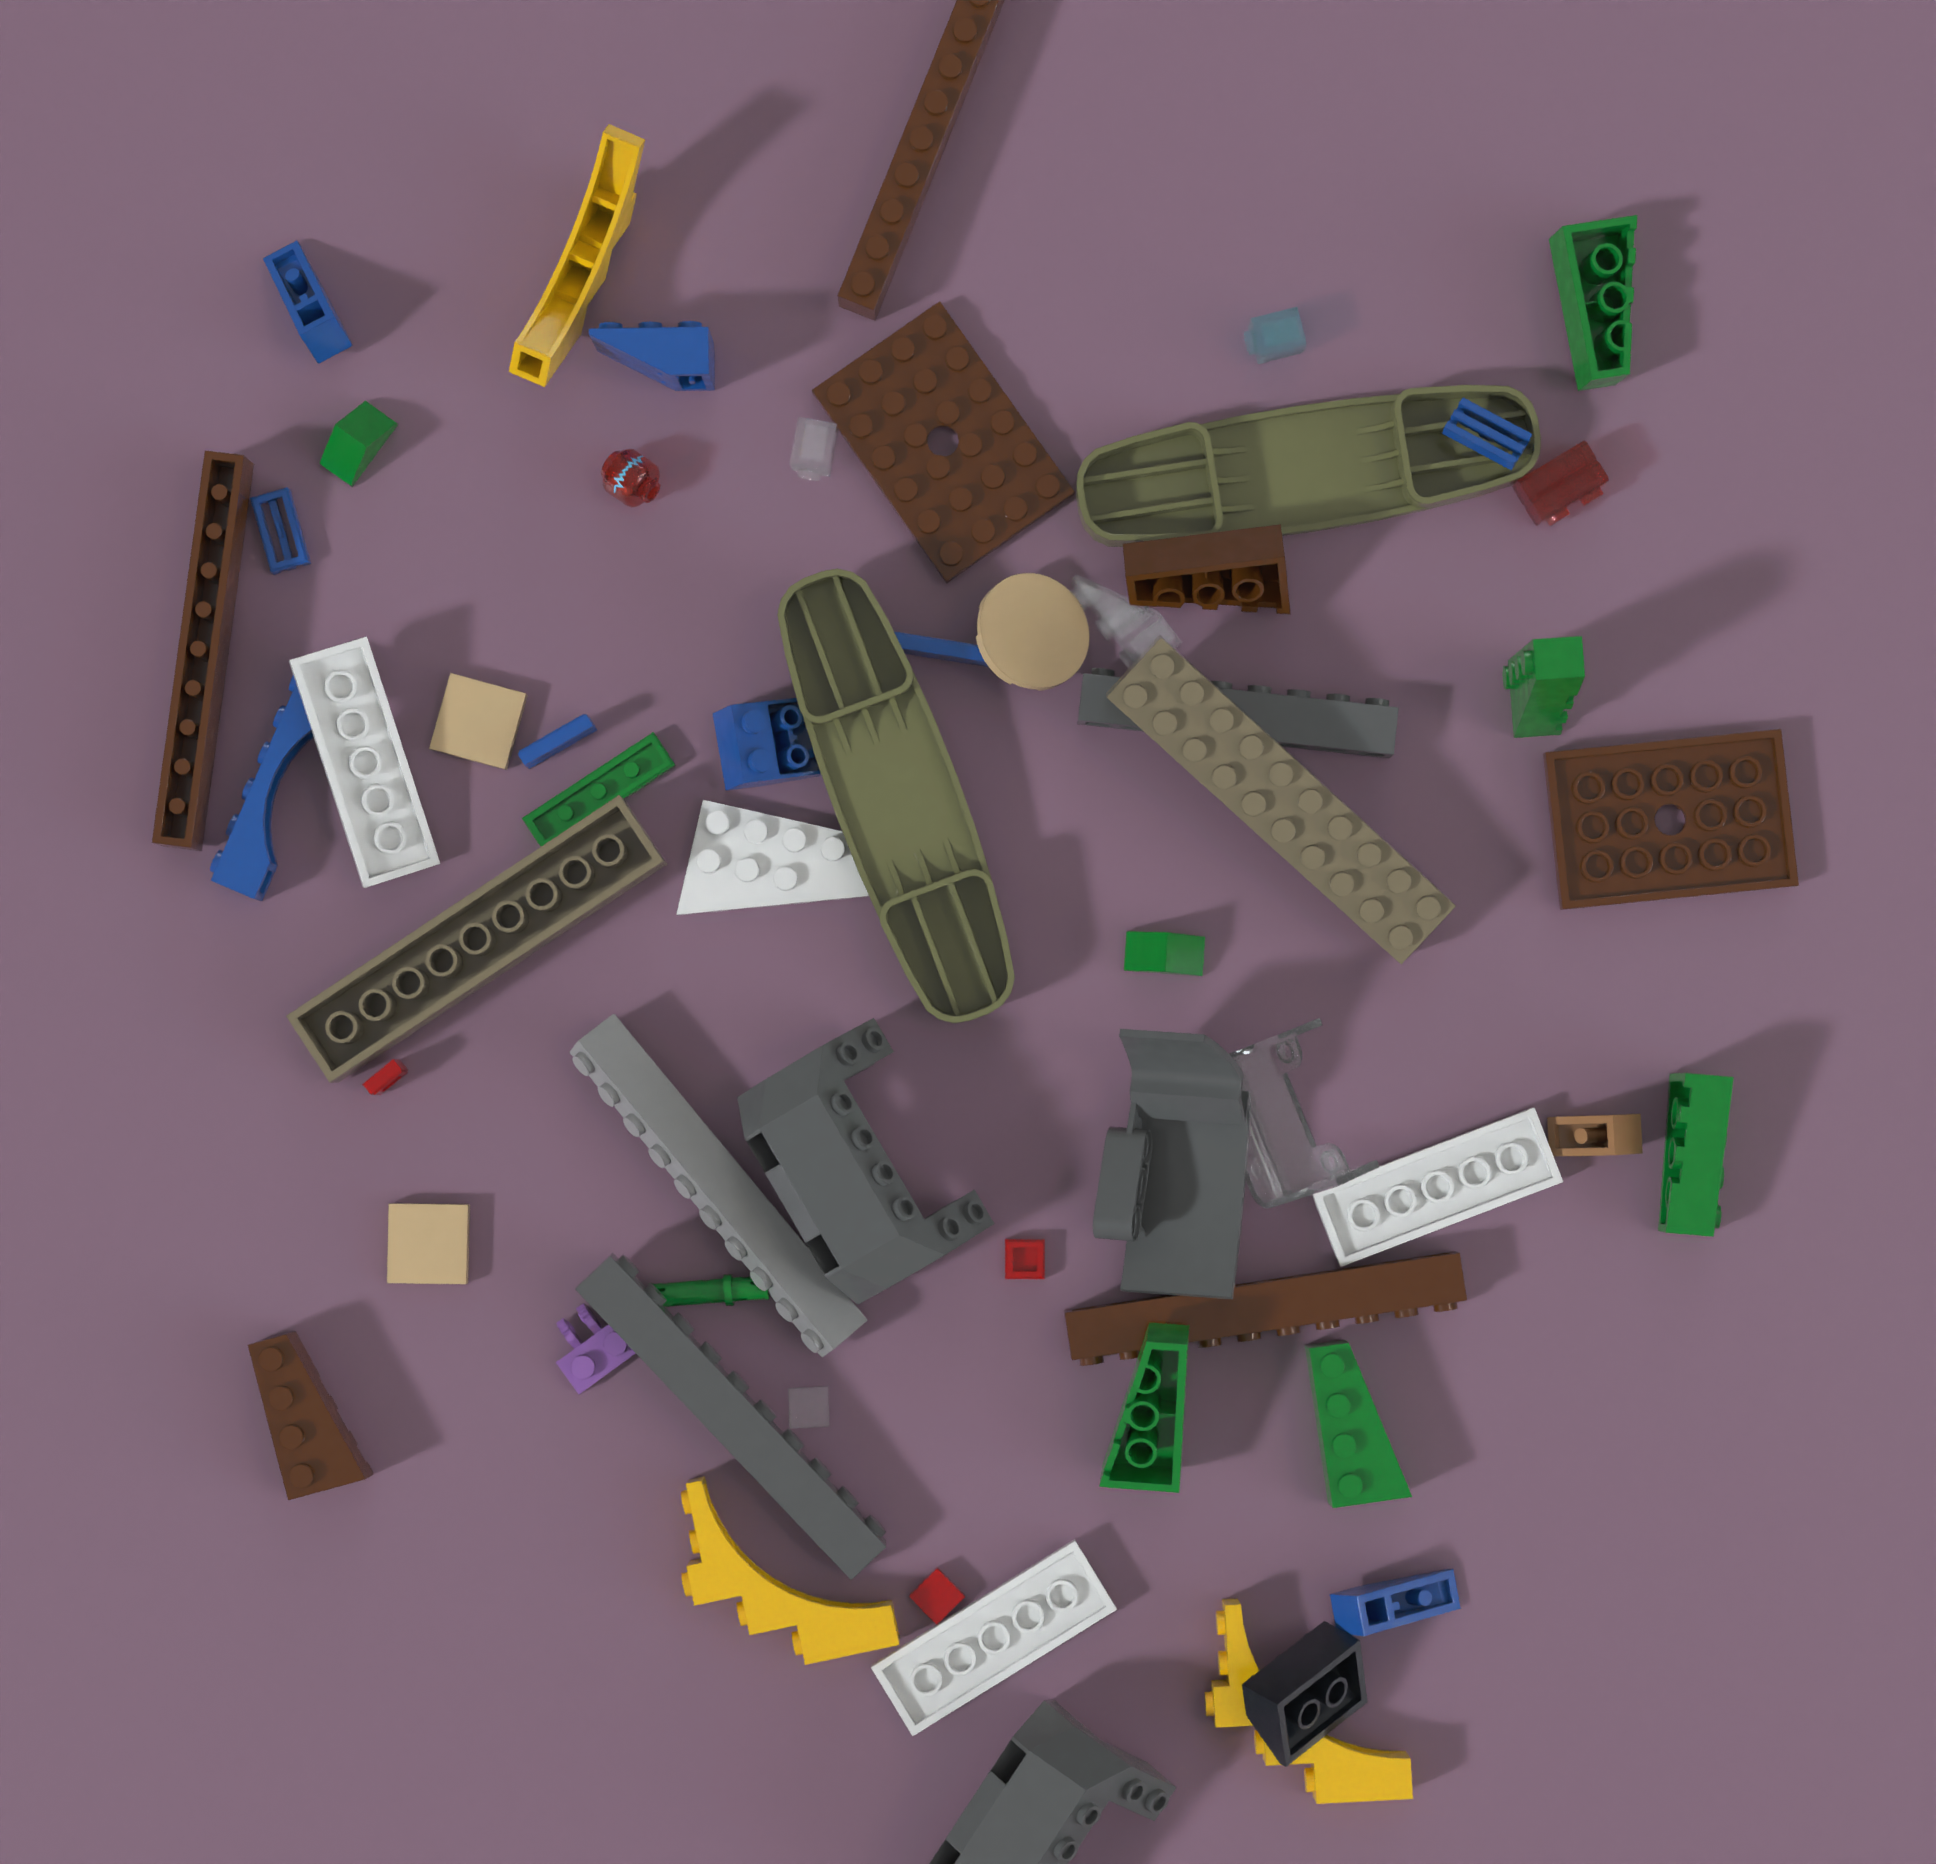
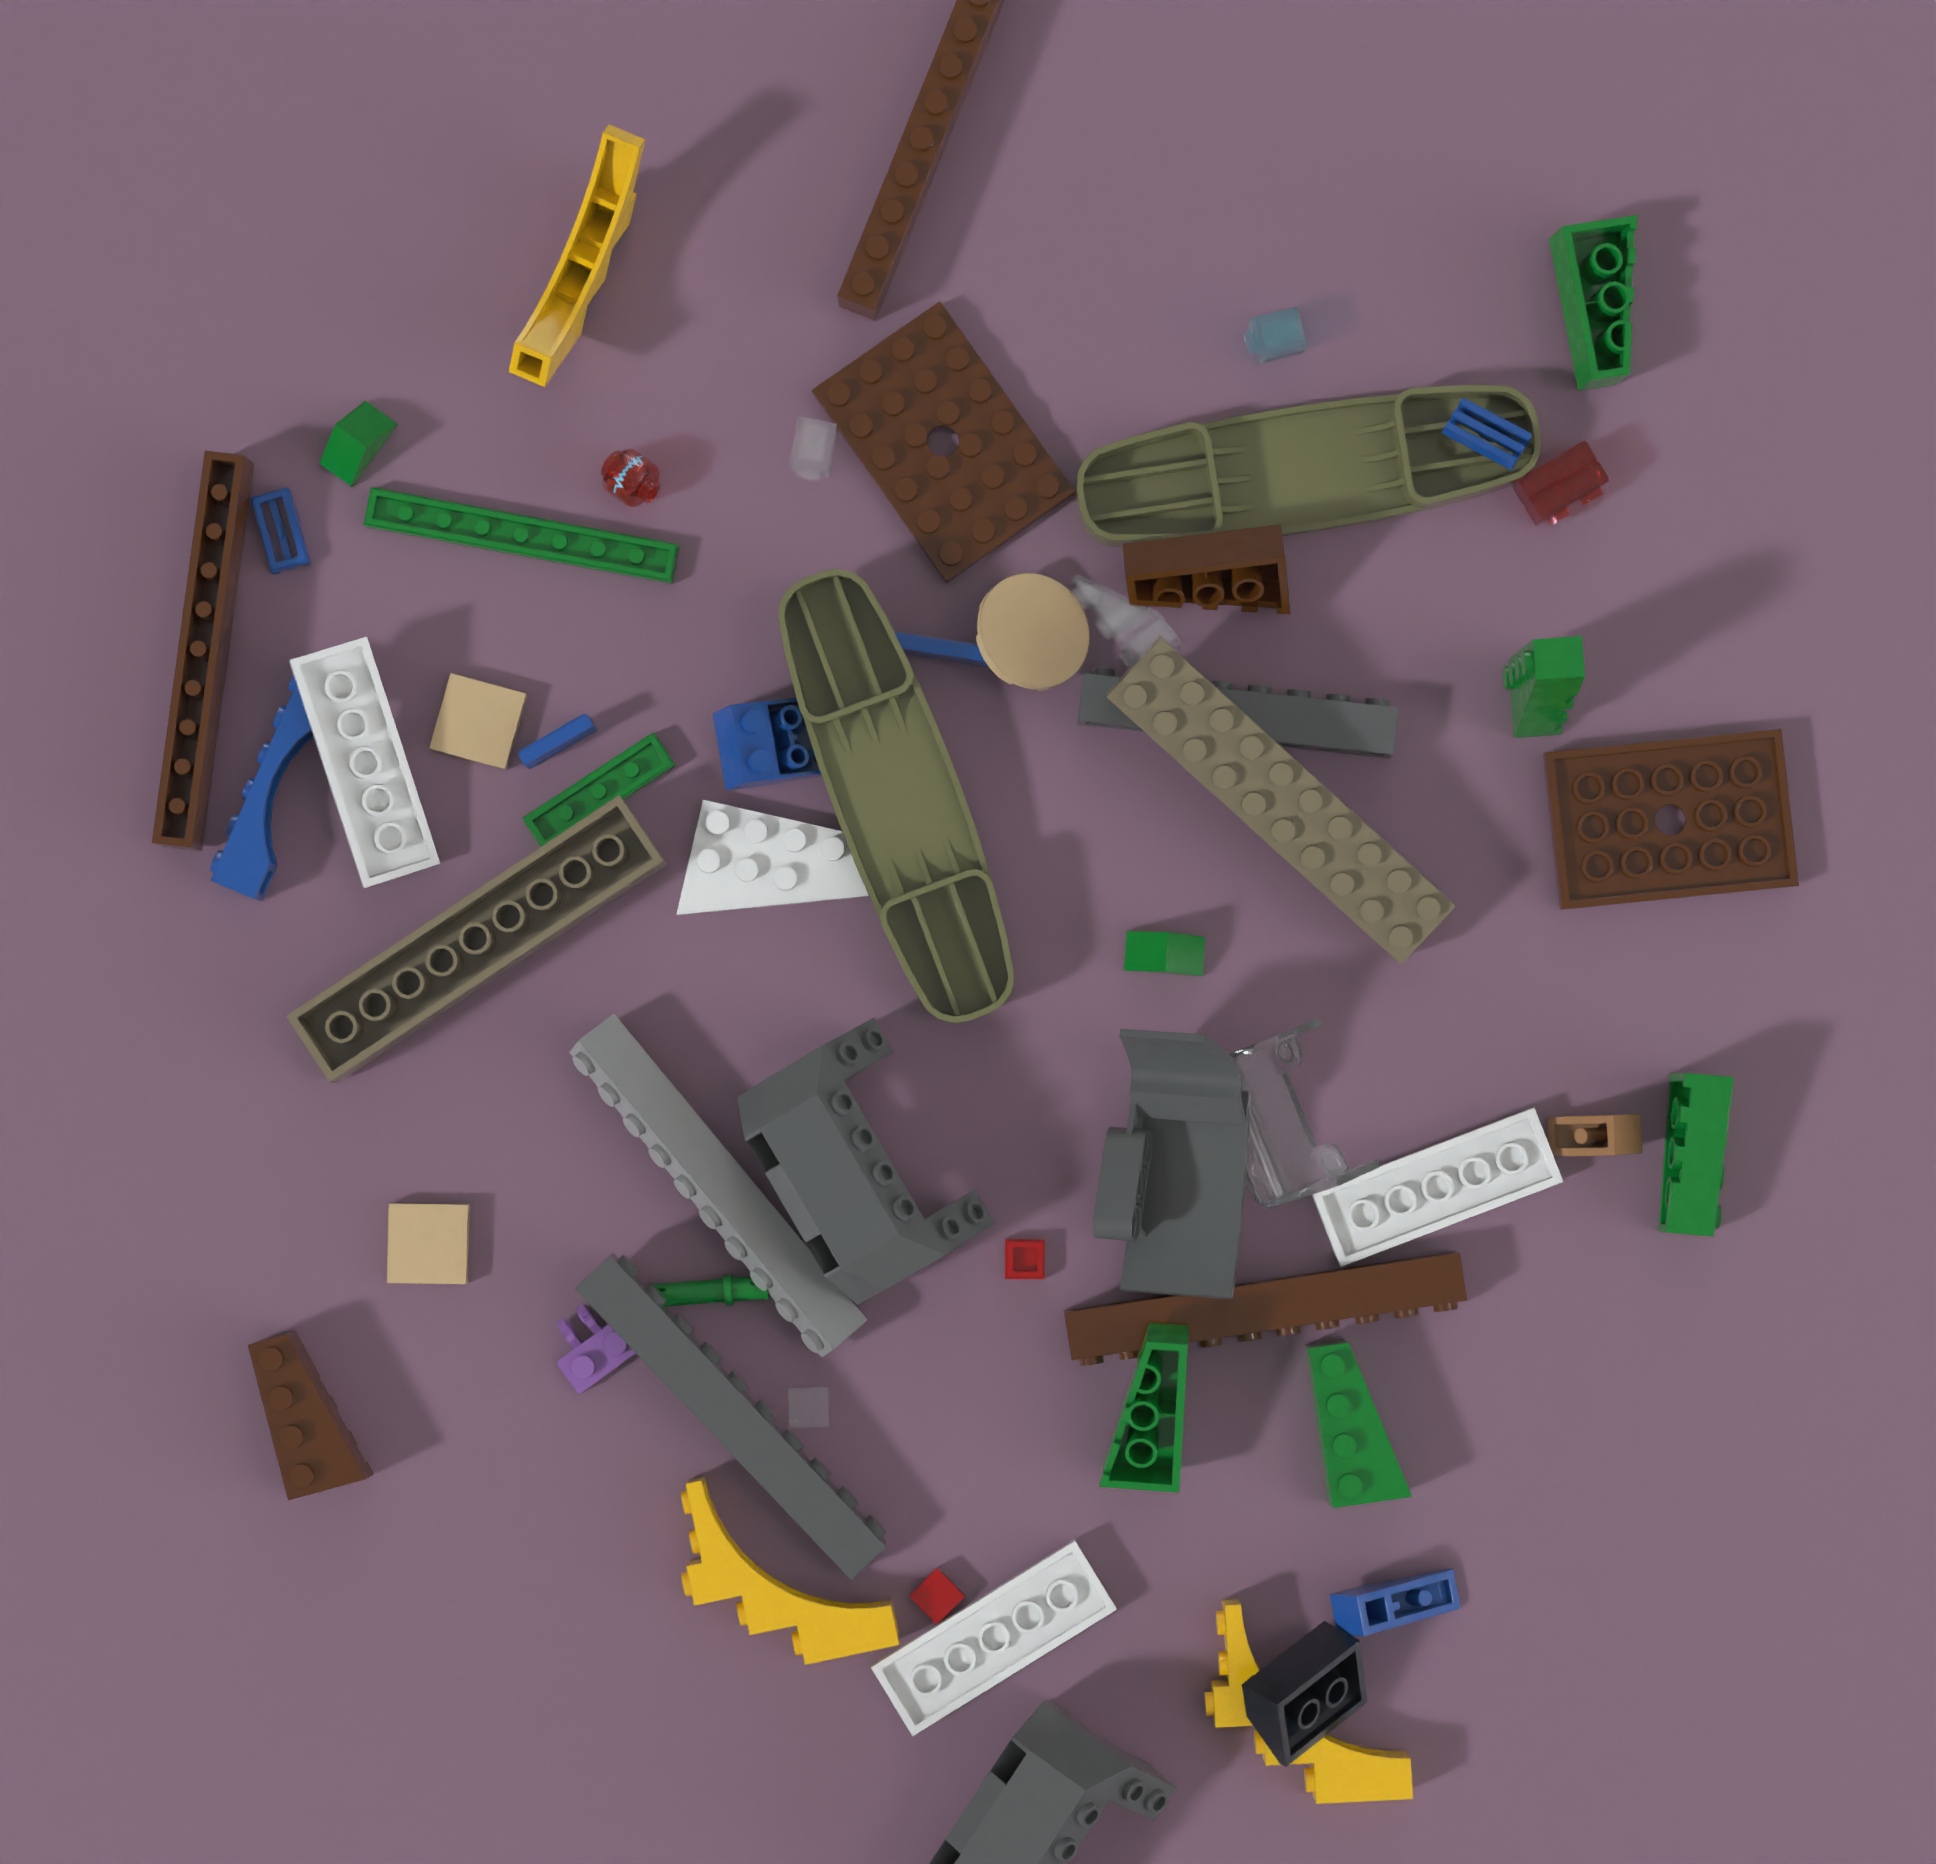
blue slope [263,240,353,364] -> none
red tile [362,1059,408,1095] -> none
blue slope [589,321,715,391] -> none
none -> green tile [363,487,680,584]

